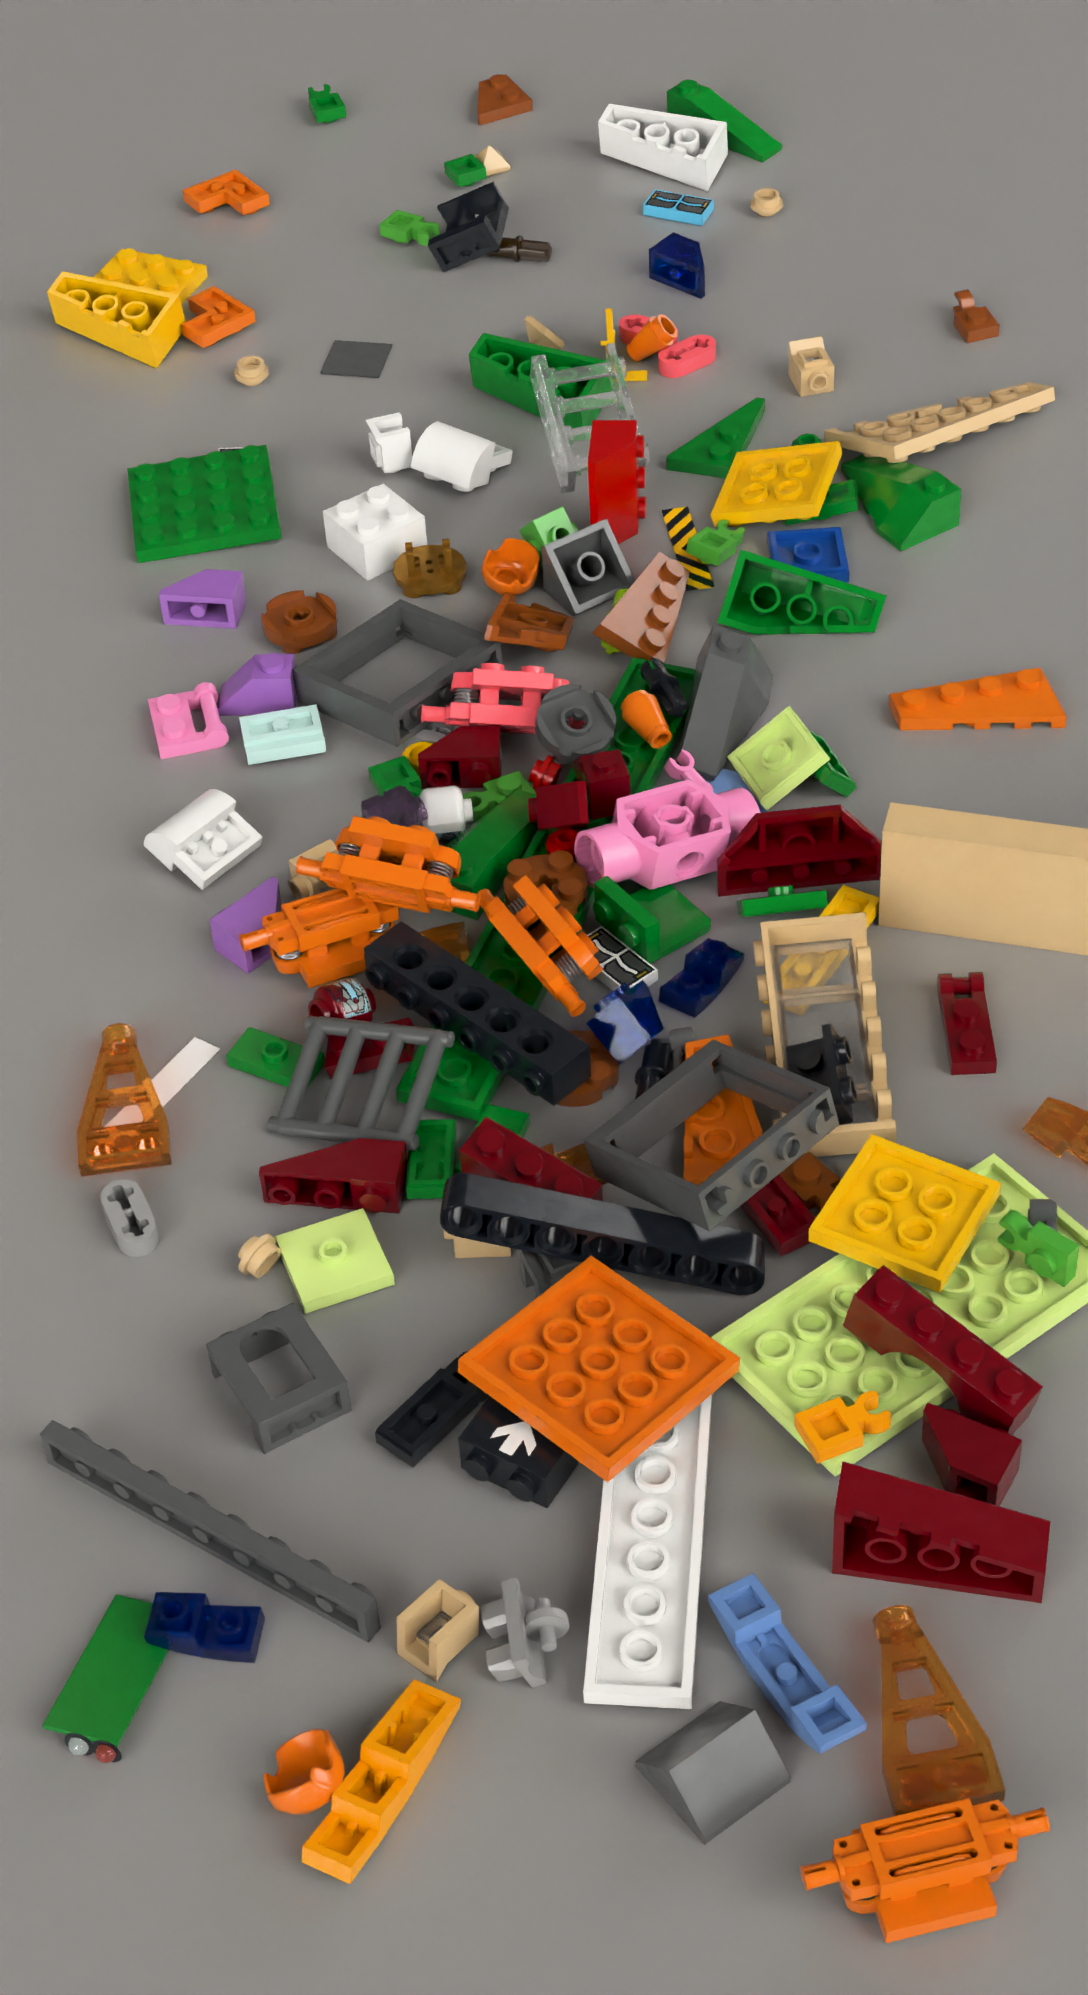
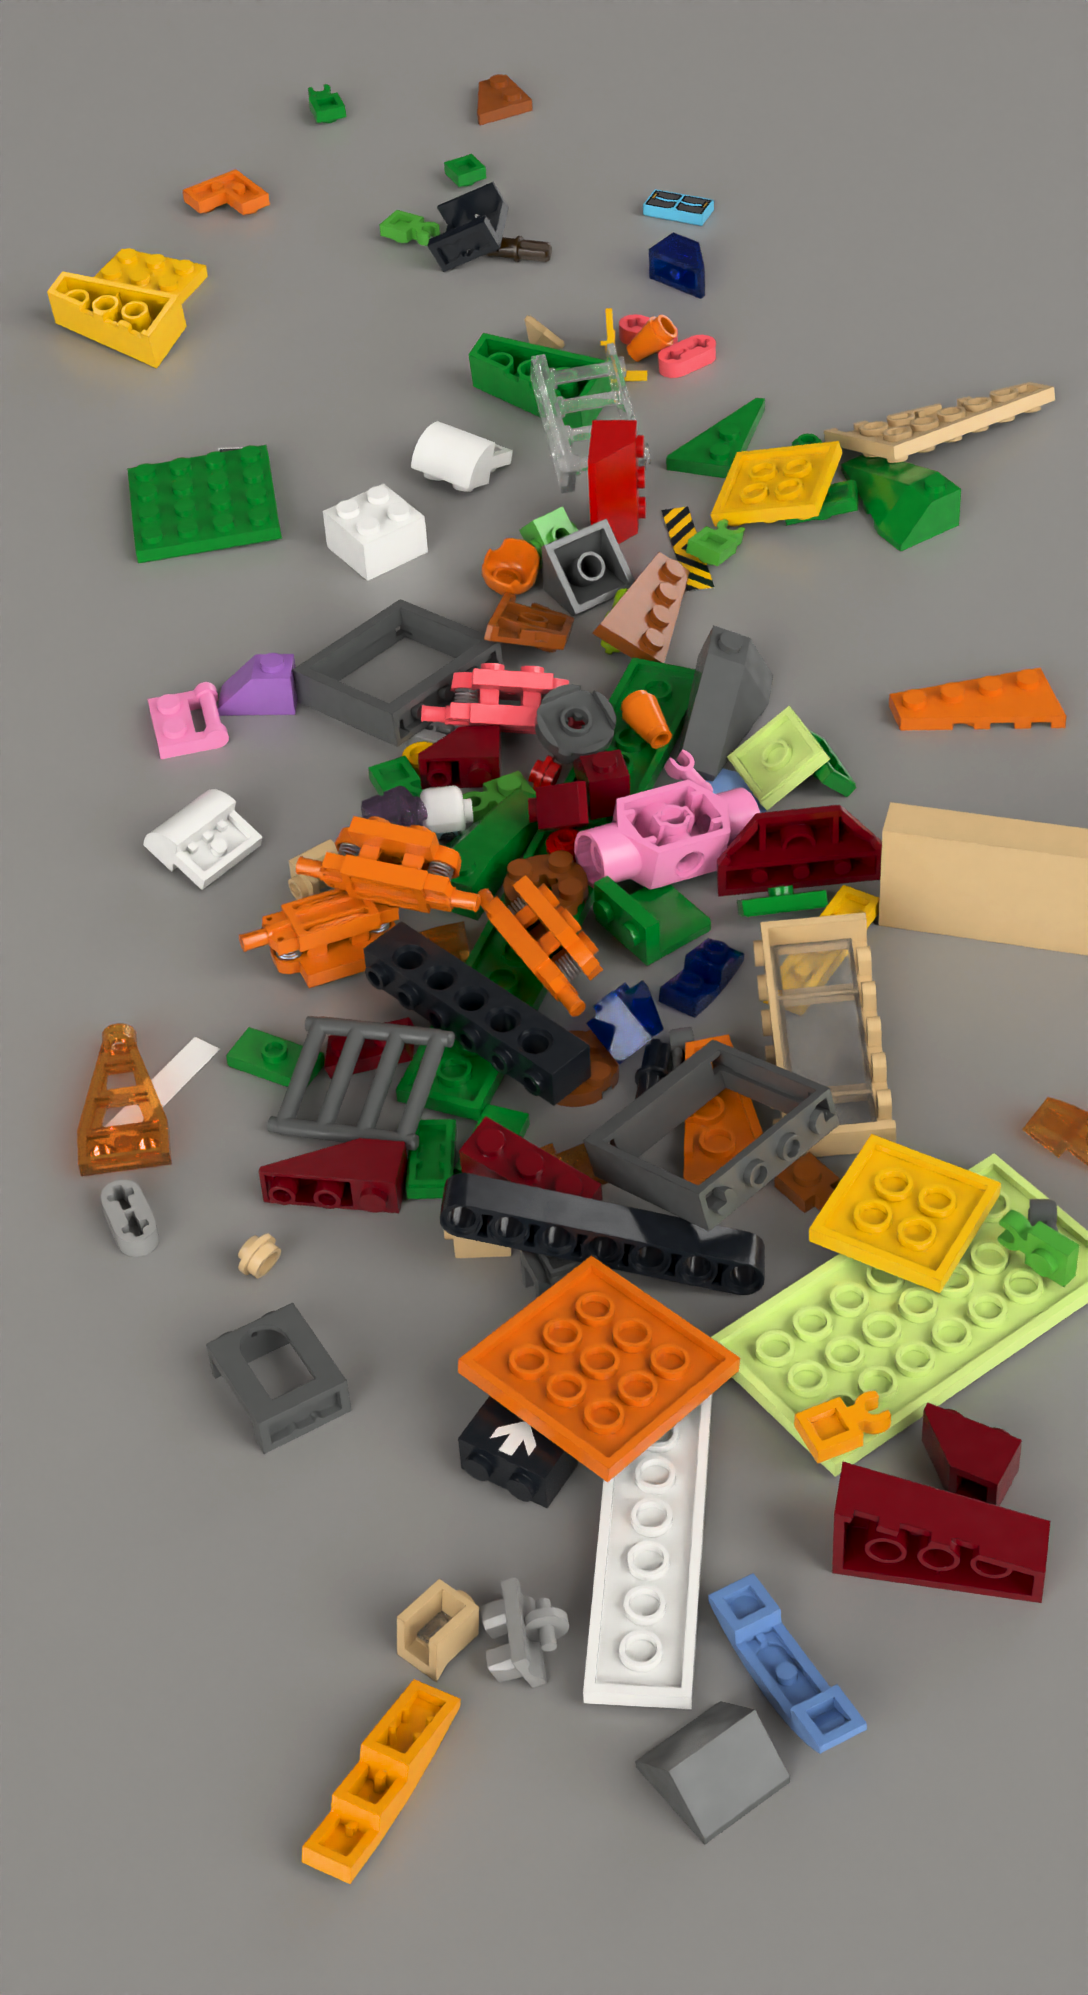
dark grey plate [40,1420,381,1643] -> none
green piece [42,1594,188,1763] -> none
clear blue slope [144,1592,265,1663] -> none
medium lavender slope [159,569,247,629] -> none
orange plate [181,286,256,348] -> none
medium lavender slope [209,876,282,974] -> none
tan plate [234,355,269,386] -> none
light aqua plate [239,704,326,765] -> none
dark orange plate [261,590,338,654] -> none
orange hair [263,1729,345,1815] -> none
yellowish green plate [275,1208,395,1314] -> none
head [308,978,376,1038] -> none
dark grey sticker [320,340,393,378] -> none
white window [366,412,412,473] -> none
black hinge [375,1351,489,1467] -> none
pearl gold plate [393,538,467,598] -> none
tan slope [475,145,511,176] -> none
tile [587,926,658,1001] -> none
white wedge [598,104,728,192] -> none
black axle [640,658,688,718] -> none
green wedge [667,79,782,162] -> none
green wedge [717,550,887,635] -> none
dark red plate [741,1175,816,1257] -> none
tan plate [751,188,783,217] -> none
blue tile [767,527,849,583] -> none
black bracket [786,1023,858,1125] -> none
tan window [788,336,834,397] -> none
orange piece [800,1798,1050,1943] -> none
dark red arch [843,1265,1043,1436] -> none
clear orange plate [873,1605,1006,1816] -> none
dark red plate [937,972,997,1075] -> none
dark orange plate [953,289,1000,343] -> none

